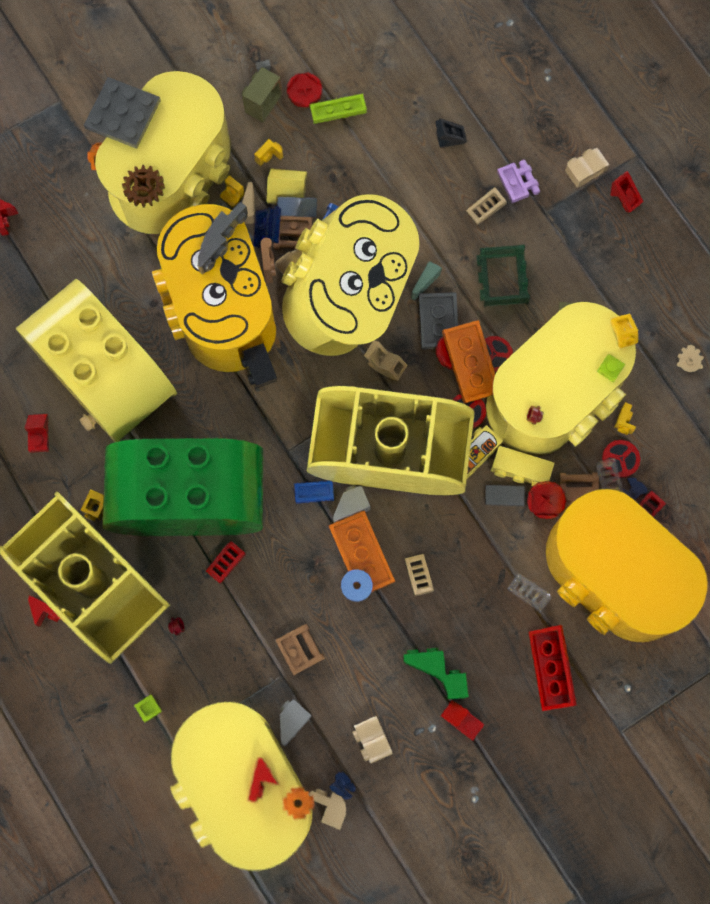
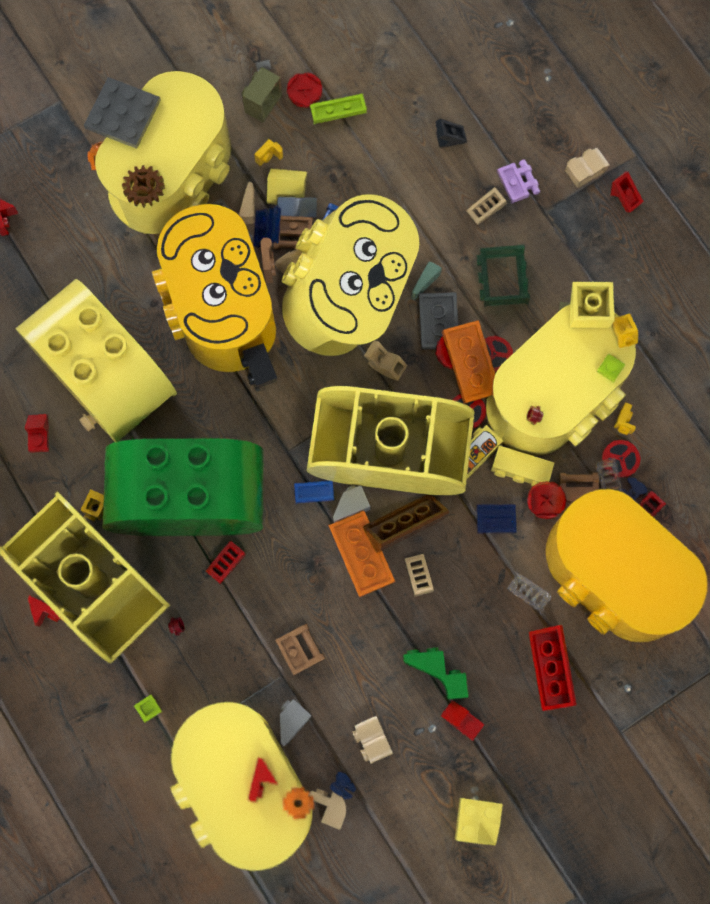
dark grey slope [198,201,248,275] -> none
yellow bracket [220,175,245,208] -> none
medium blue piece [341,570,373,602] -> none
dark grey tile [485,485,525,506] -> none
tan piece [677,345,704,372] -> none
none -> reddish brown slope [363,494,449,553]
none -> light yellow slope [455,798,502,845]
none -> clear blue plate [476,504,517,534]
none -> light yellow slope [570,282,614,328]

